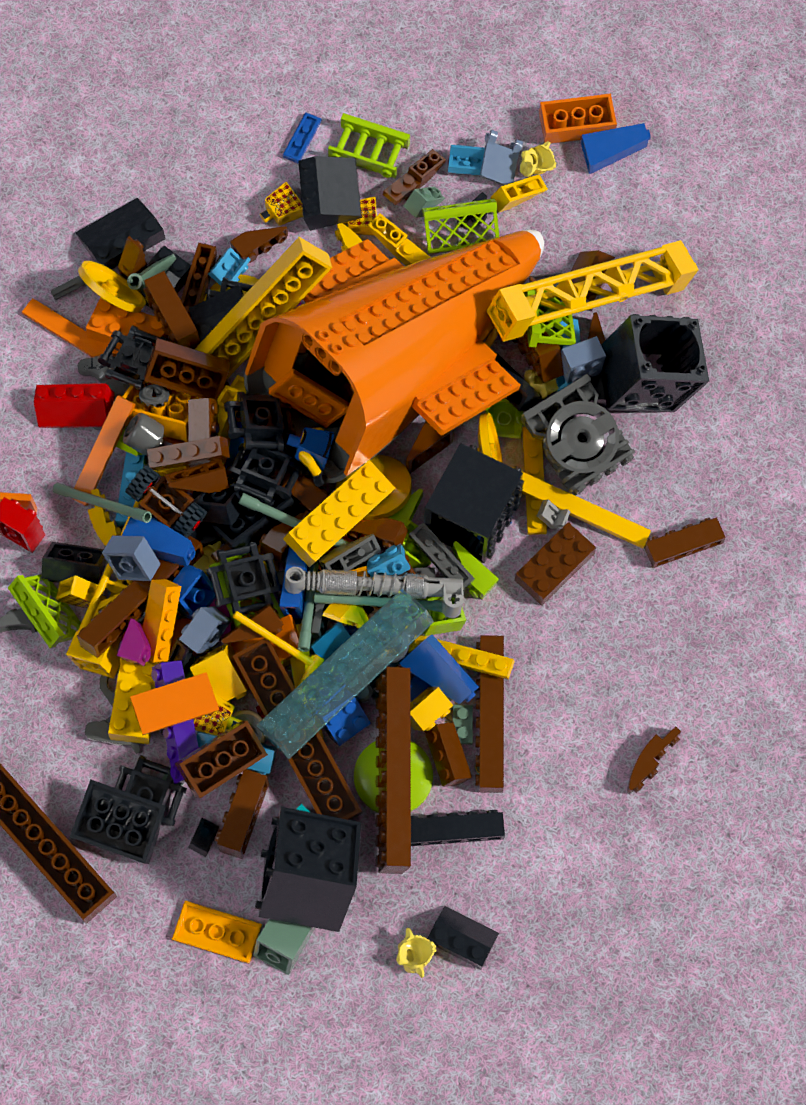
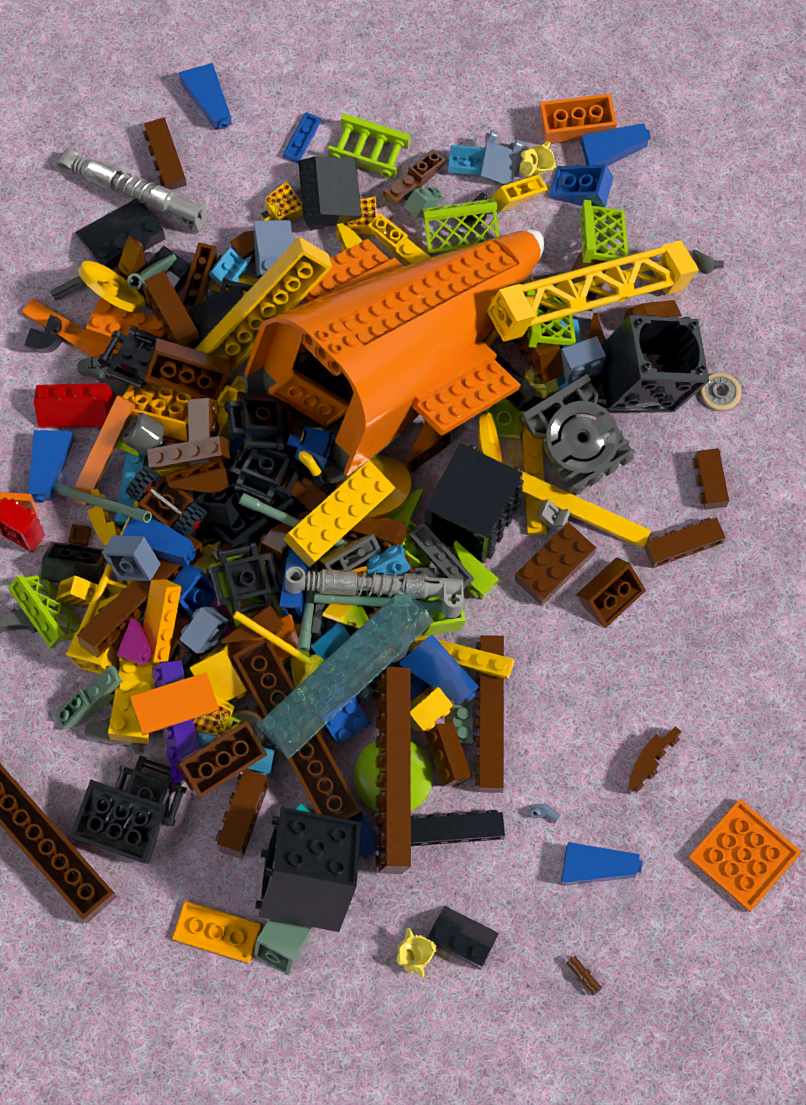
dark grey gear [139,384,170,407] -> none
black tile [188,818,220,857] -> none
none -> black brick [24,315,63,353]
none -> blue slope [28,430,74,503]
none -> sand green slope [56,665,122,730]
none -> light grey piece [57,148,208,234]
none -> reddish brown tile [68,524,92,546]
none -> reddish brown brick [143,117,187,190]
none -> blue slope [179,63,232,129]
none -> sand blue slope [253,220,293,276]
none -> blue tile [352,814,378,859]
none -> sand blue arm [530,804,561,823]
none -> blue slope [549,164,614,207]
none -> blue slope [561,842,643,886]
none -> reddish brown pin [566,956,603,996]
none -> reddish brown slope [576,557,646,628]
none -> lime fence [580,200,628,263]
none -> reddish brown slope [624,300,682,320]
none -> orange plate [688,799,802,913]
none -> reddish brown brick [692,448,729,510]
none -> dark grey animal [693,249,724,274]
none -> wheel [700,373,741,411]

